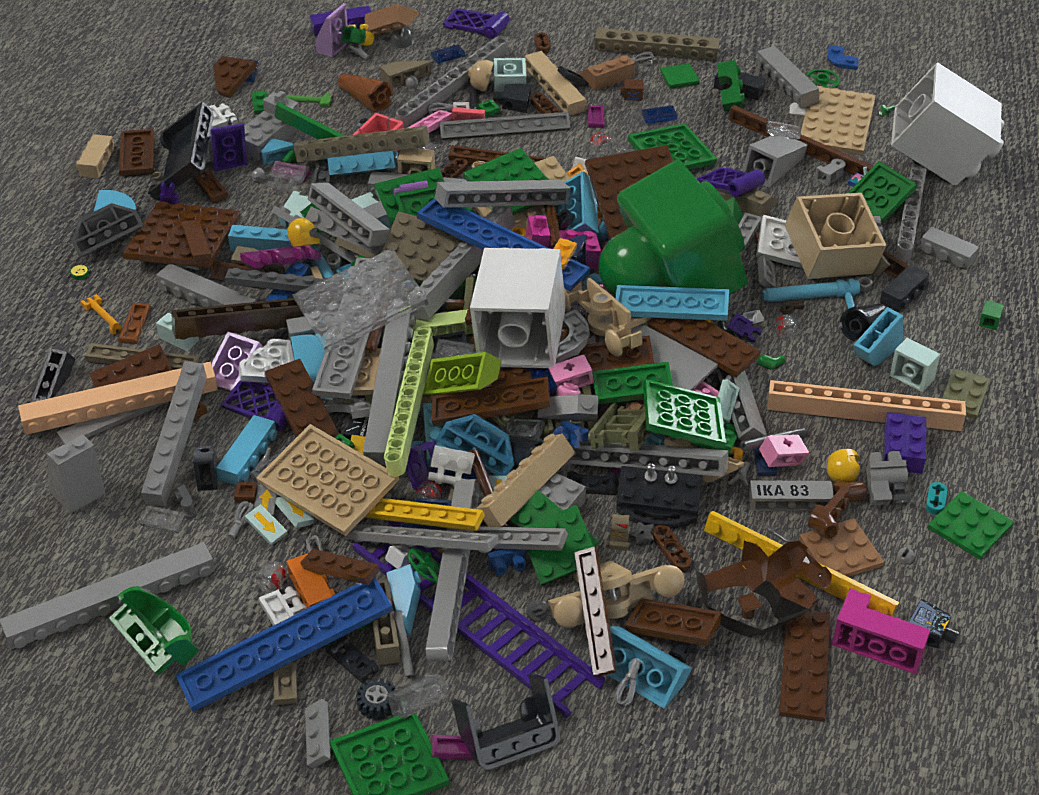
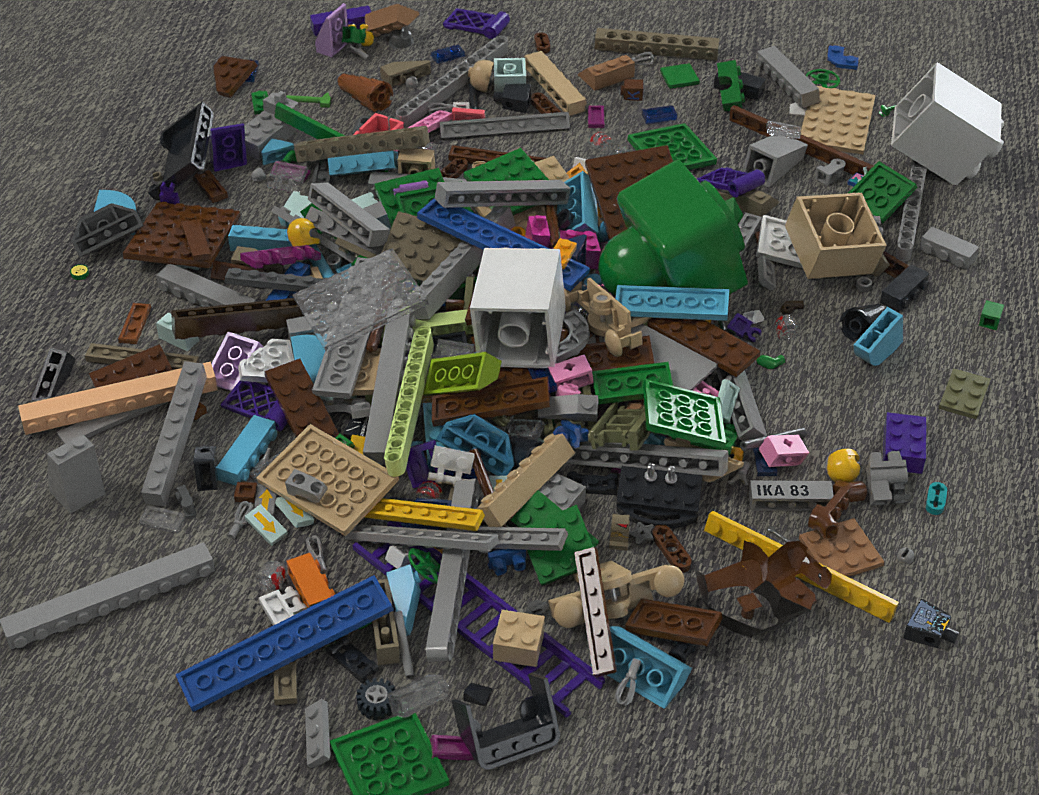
tan brick [76,134,114,178] -> none
light orange hinge [80,294,122,335] -> none
green piece [109,586,199,675] -> none
reddish brown plate [119,129,155,176] -> none
white plate [209,104,238,129] -> none
reddish brown plate [300,549,380,585] -> none
green plate [478,99,500,117] -> none
black tile [557,66,589,87] -> none
medium azure cylinder [762,278,860,309] -> none
light nougat brick [767,380,966,431] -> none
reddish brown plate [779,610,830,722] -> none
dark pink hinge [832,588,930,674] -> none
light aqua brick [890,338,940,392] -> none
green plate [927,491,1014,560] -> none
none -> light grey leg [285,469,328,503]
none -> black slope [463,682,492,707]
none -> tan brick [493,610,545,667]

